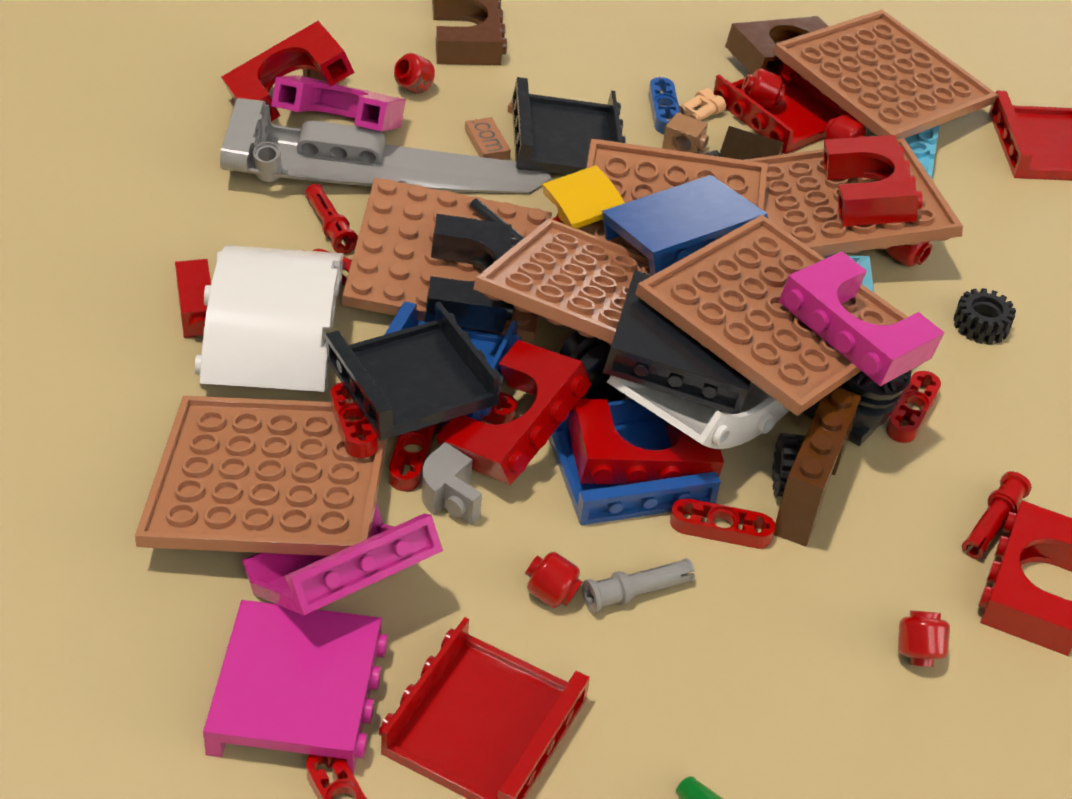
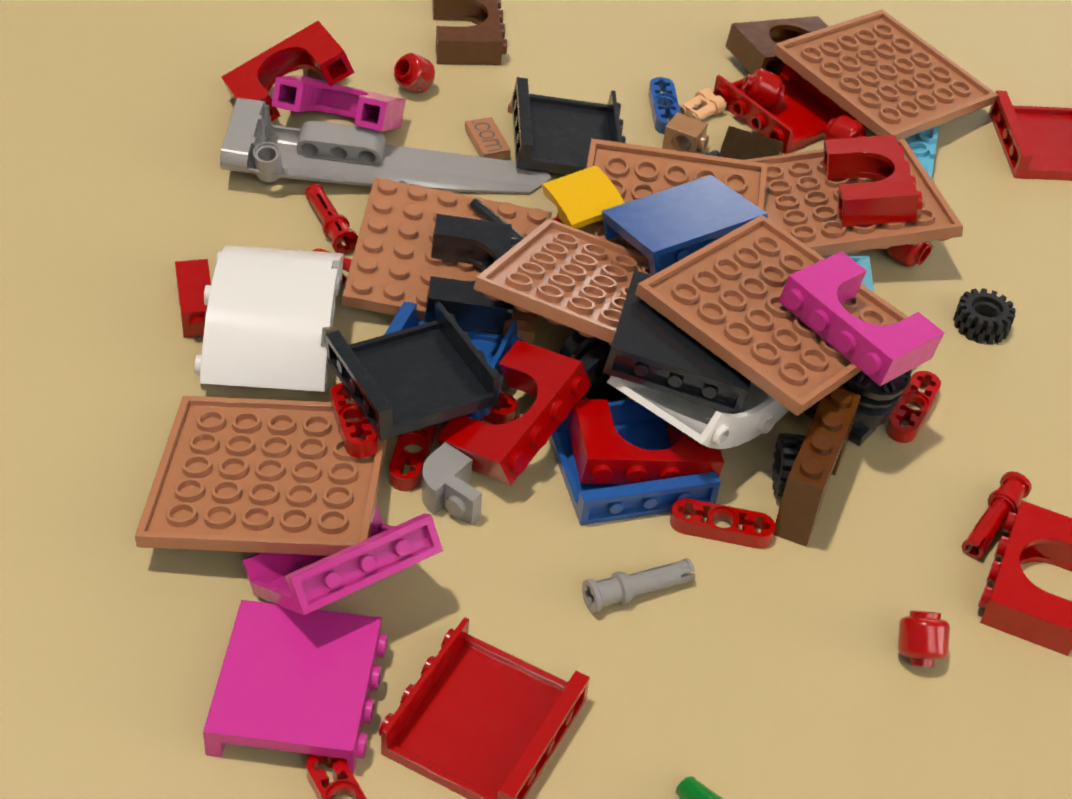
red head [525,552,583,608] -> none

